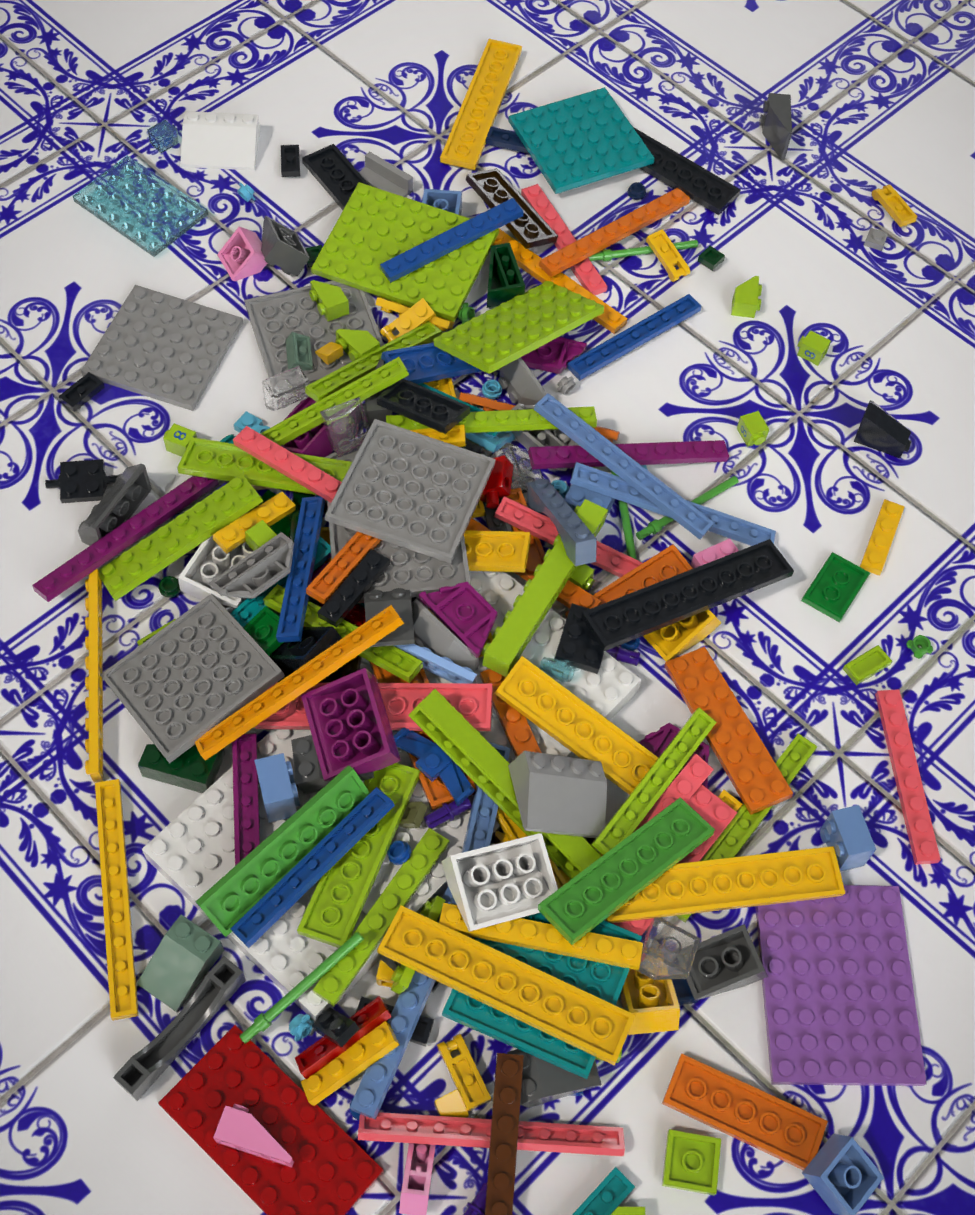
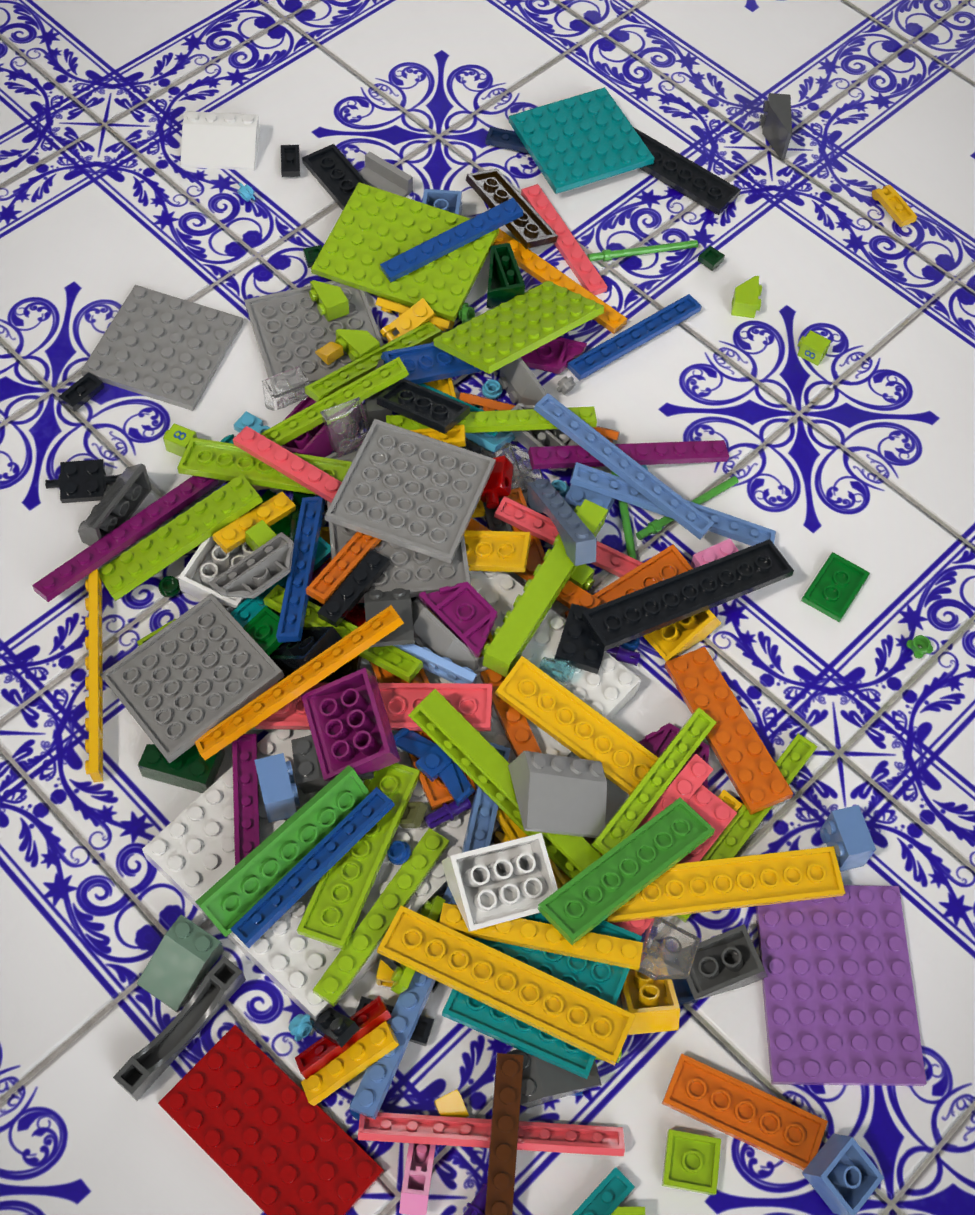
clear light blue plate [73,155,208,257] -> none
yellow plate [95,779,139,1021] -> none
clear light blue brick [147,120,179,153] -> none
bright pink slope [213,1104,294,1167] -> none
bright pink slope [217,226,267,281] -> none
bright green bar [240,931,364,1043] -> none
dark grey slope [261,216,310,277] -> none
sand green slope [285,332,313,372] -> none
yellow plate [437,1033,491,1112] -> none
yellow plate [440,39,522,170] -> none
orange plate [539,188,690,277] -> none
dark blue plate [627,182,646,200] -> none
yellow plate [646,229,690,282] -> none
lime brick [737,411,769,447] -> none
lime tile [843,645,892,686] -> none
black slope [853,400,912,458] -> none
yellow plate [860,499,905,576] -> none
light grey plate [864,228,888,251] -> none
coral plate [875,689,941,865] -> none

